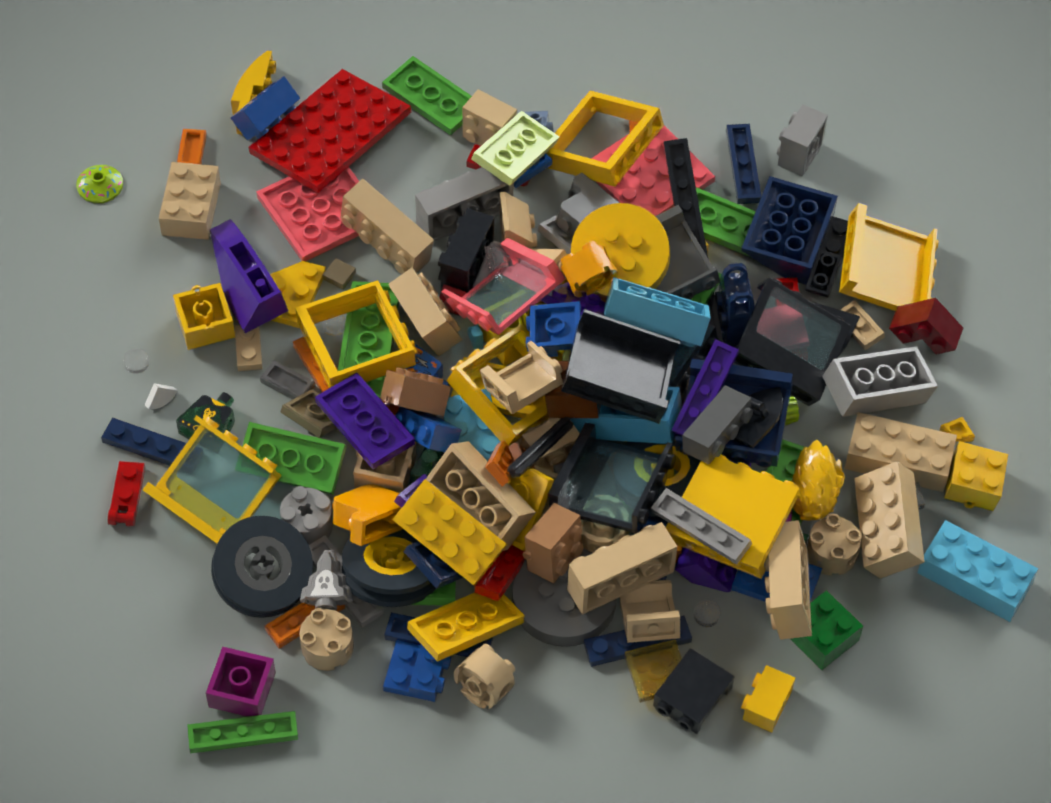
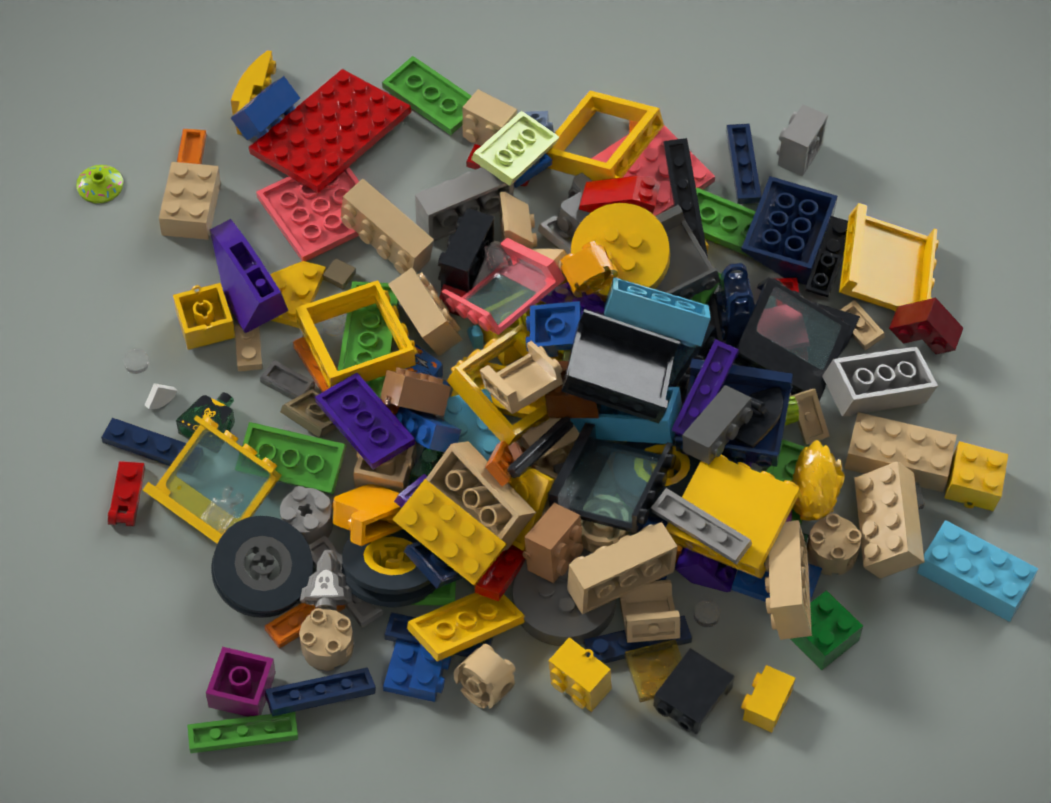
yellow tile [940,417,975,442] -> none
none -> clear plate [200,485,244,534]
none -> dark blue plate [265,667,376,717]
none -> yellow brick [548,637,612,712]
none -> red slope [579,176,661,214]
none -> tan plate [792,389,830,445]

